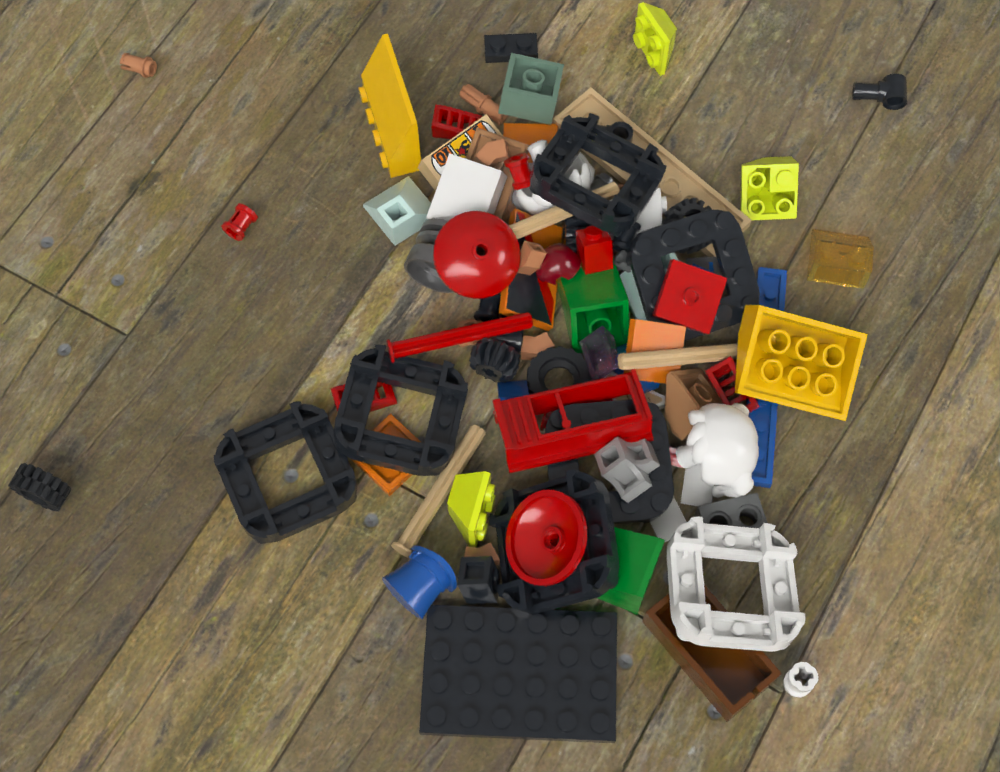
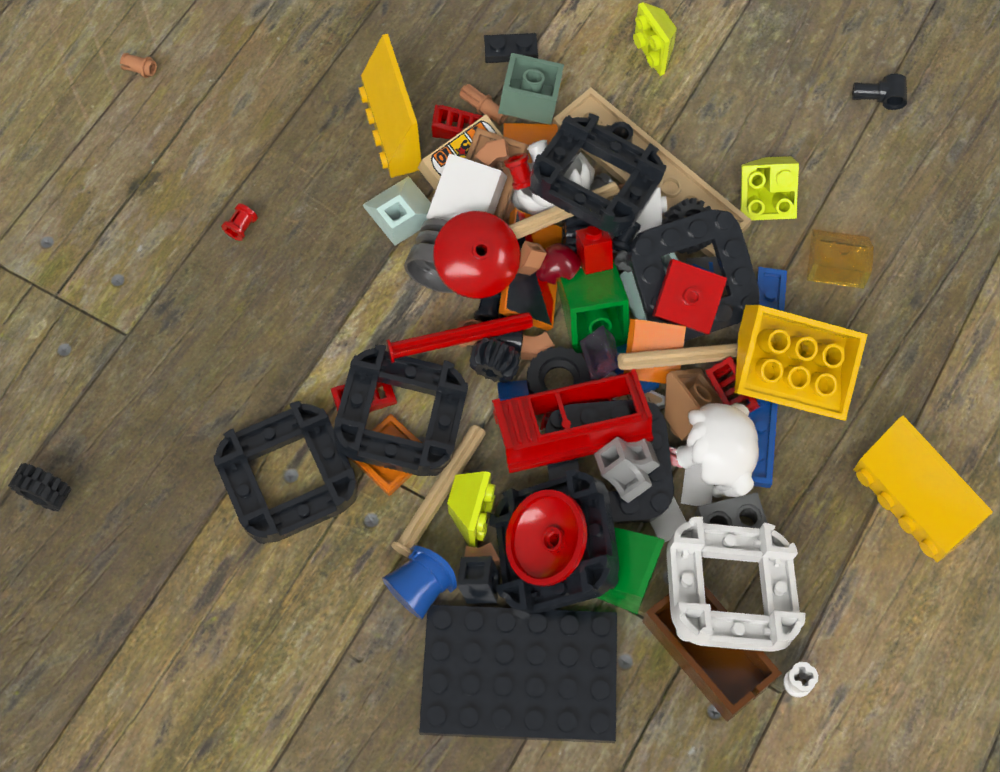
none -> yellow slope [853,415,993,563]

